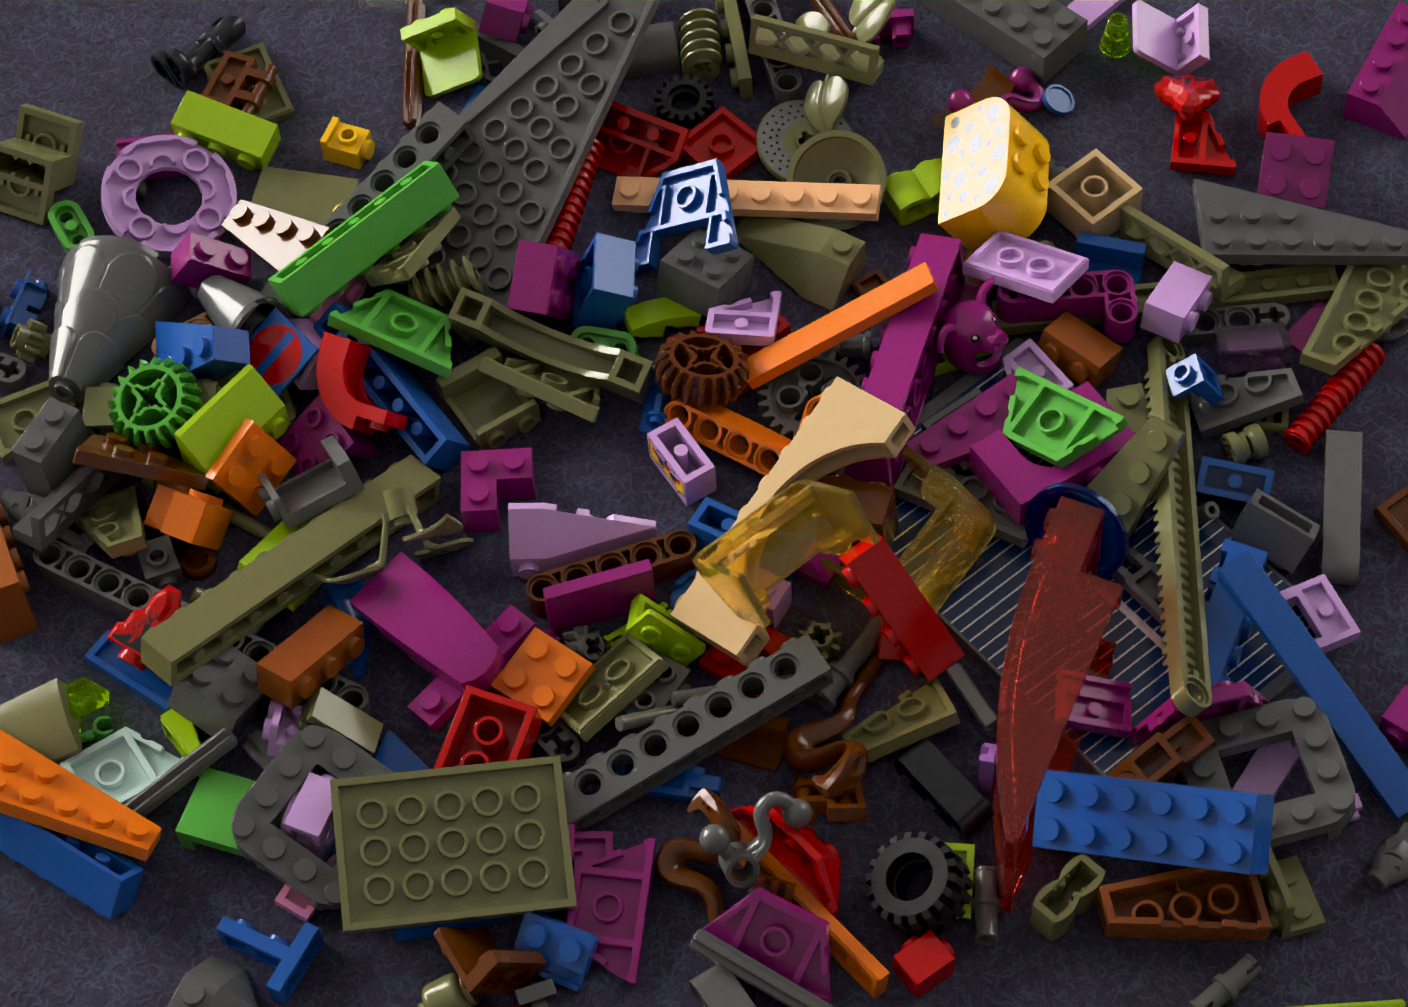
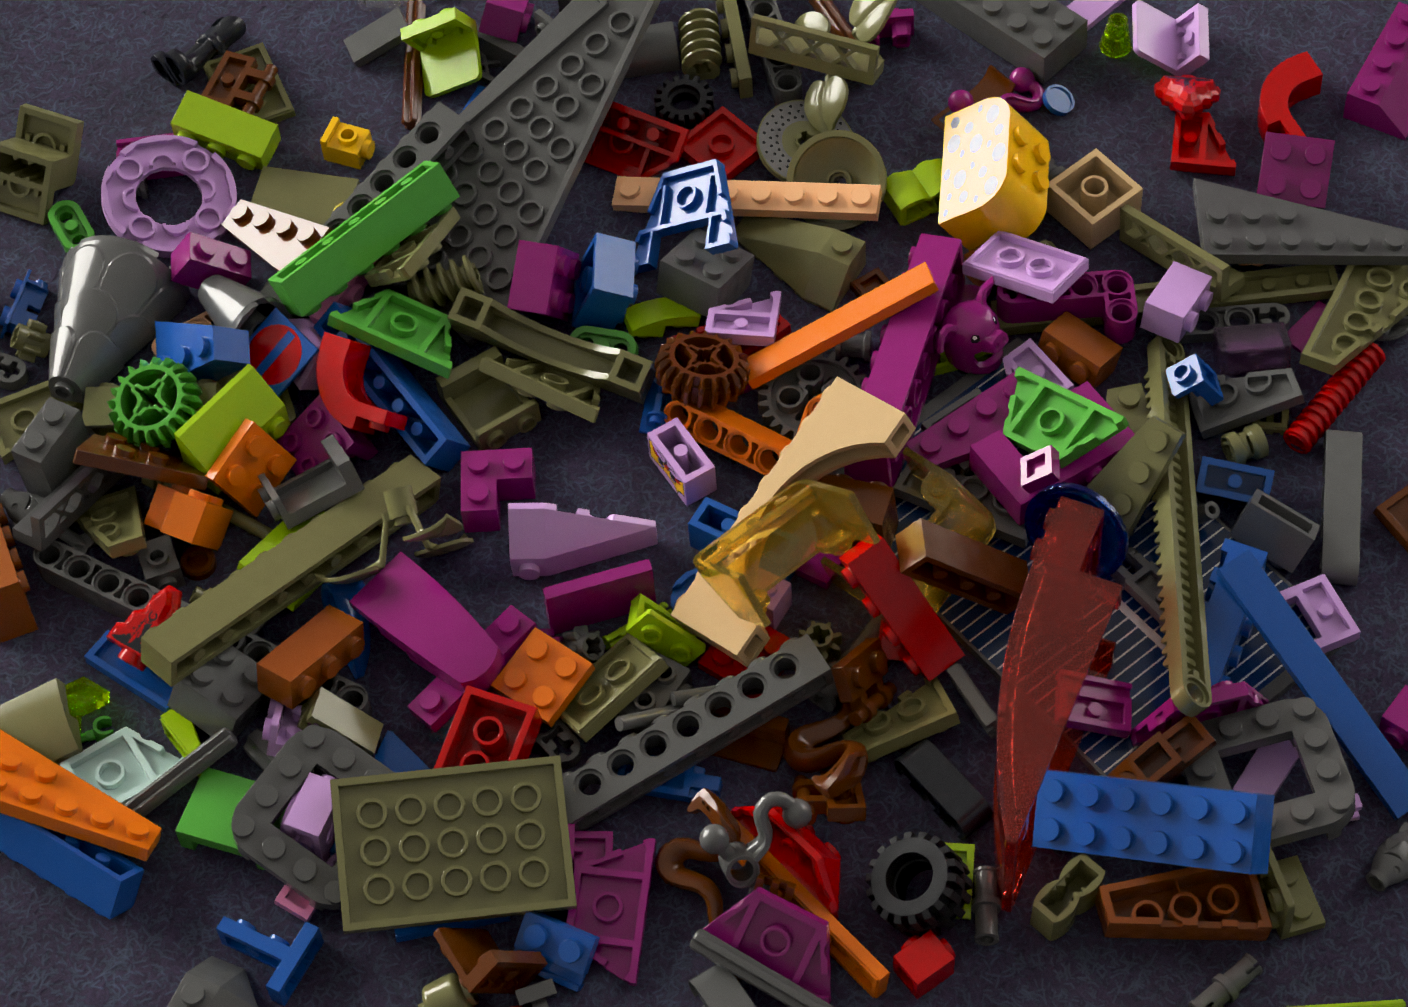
reddish brown beam [526,529,698,618] -> none
red piece [545,139,605,250] -> none
medium lavender tile [977,743,997,794] -> none
blue panel [1075,231,1147,284] -> none
none -> dark grey tile [343,7,408,67]
none -> reddish brown plate [831,637,897,726]
none -> reddish brown brick [895,518,1033,615]
none -> magenta plate [1020,445,1060,494]

